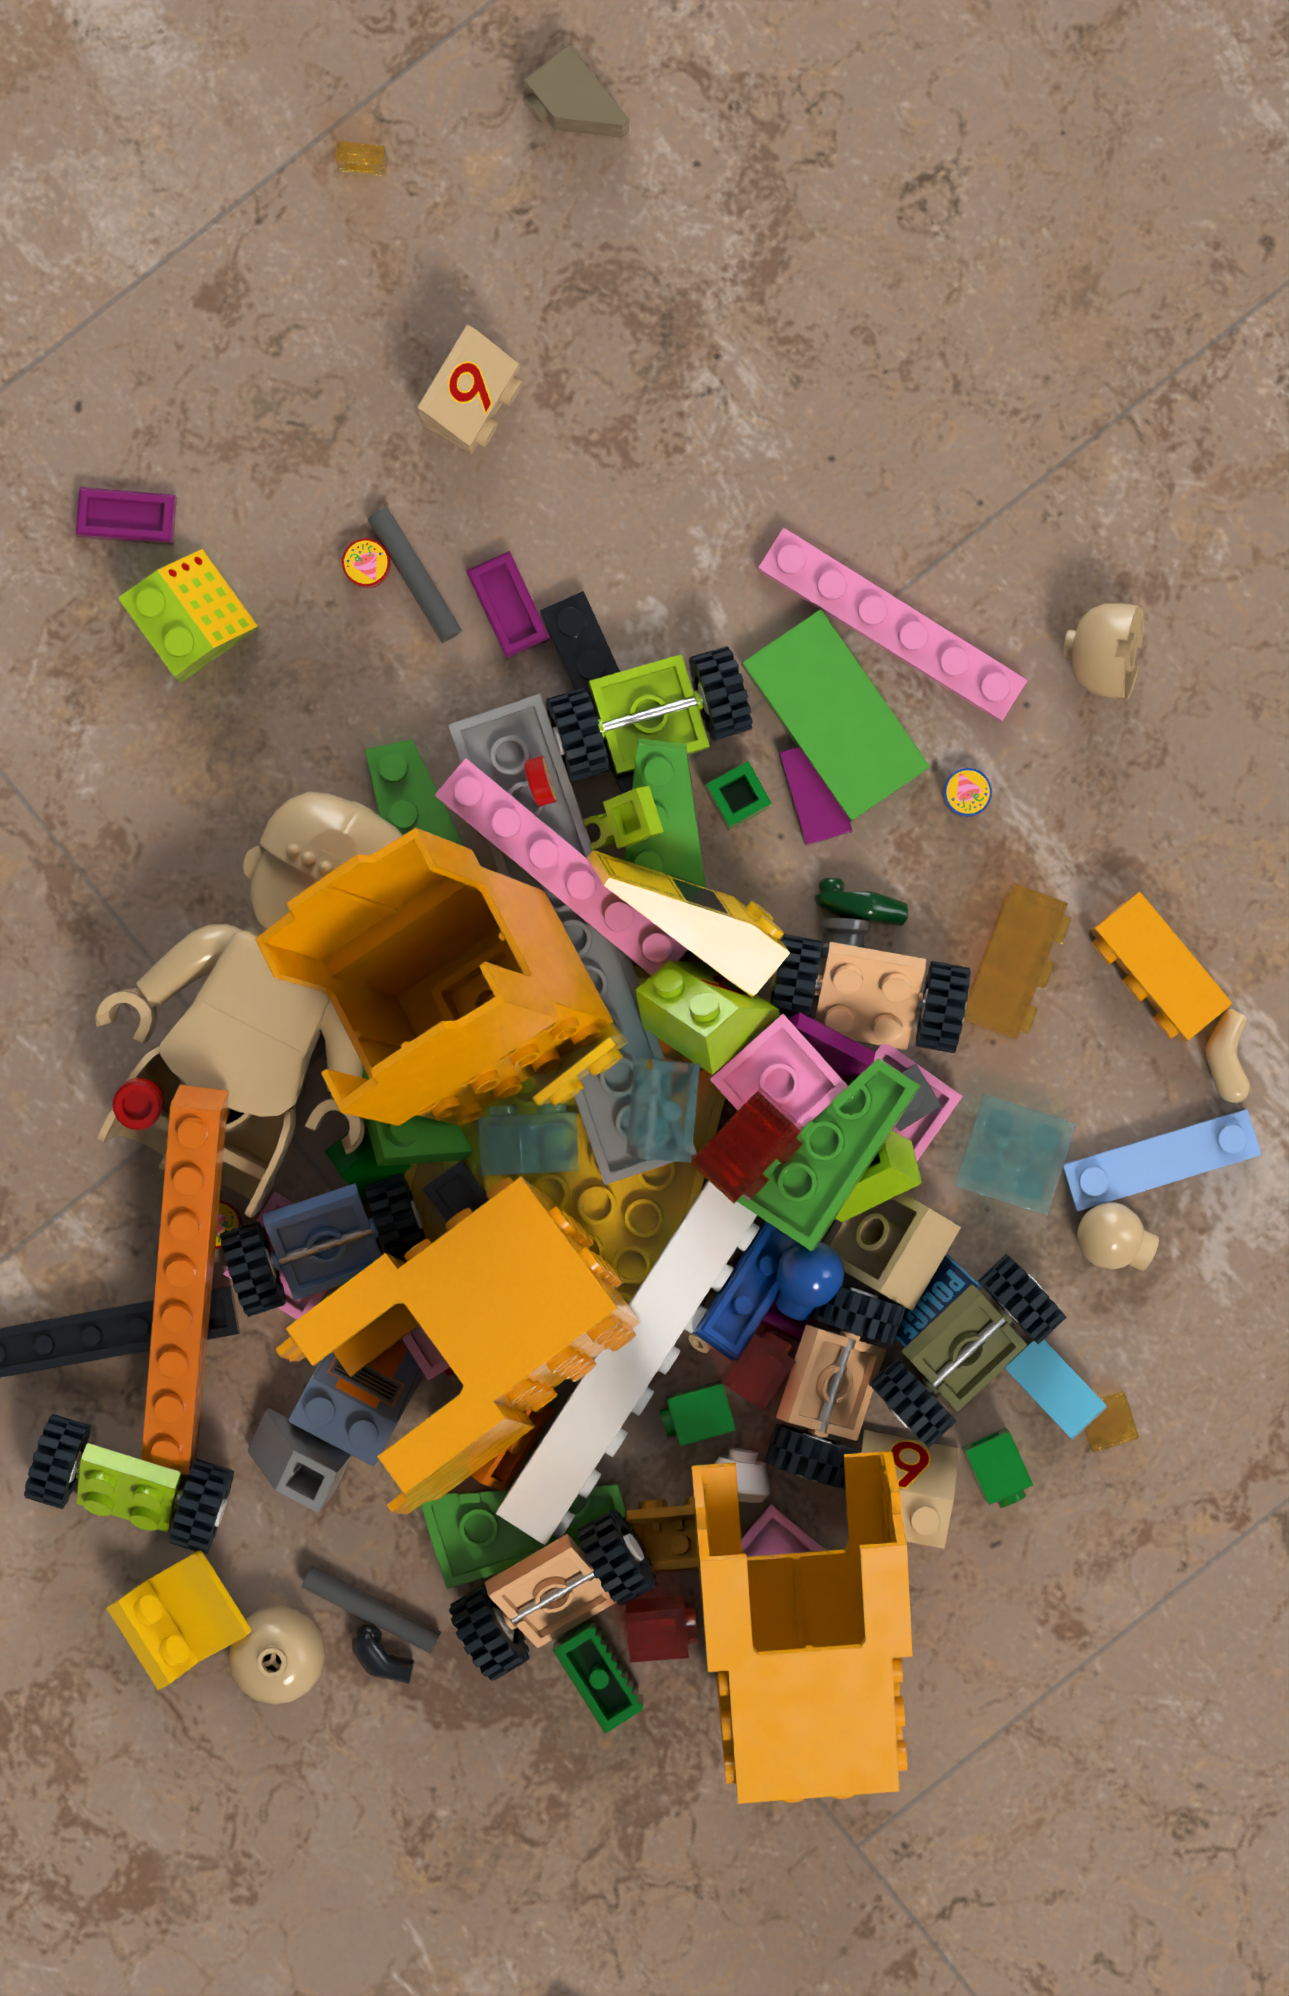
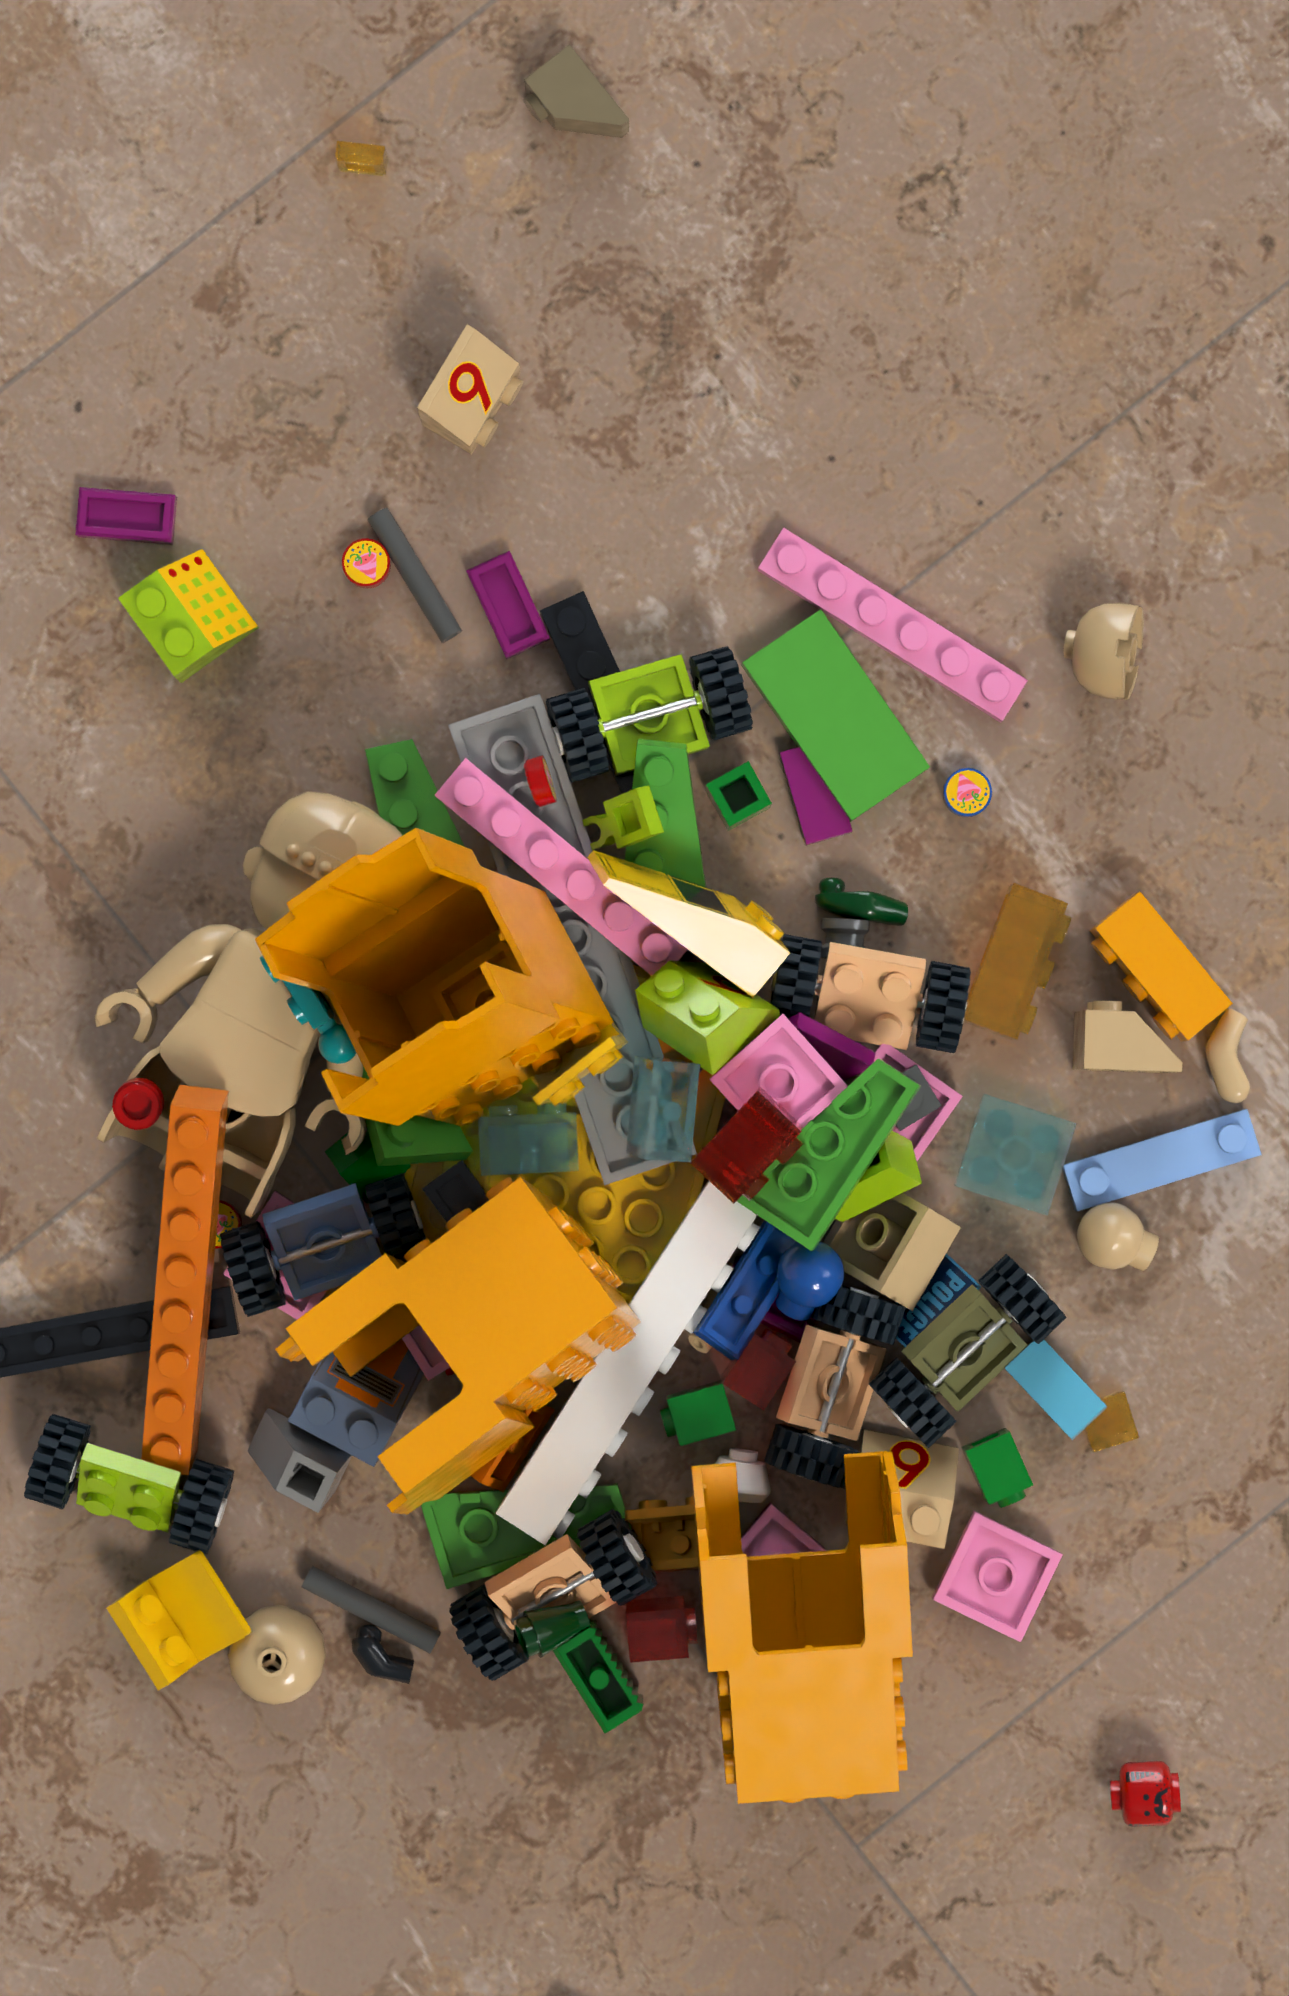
none -> teal plate [260,956,356,1064]
none -> dark green cone [514,1600,590,1658]
none -> bright pink plate [932,1510,1063,1642]
none -> tan slope [1072,1001,1183,1073]
none -> red head [1110,1761,1181,1827]

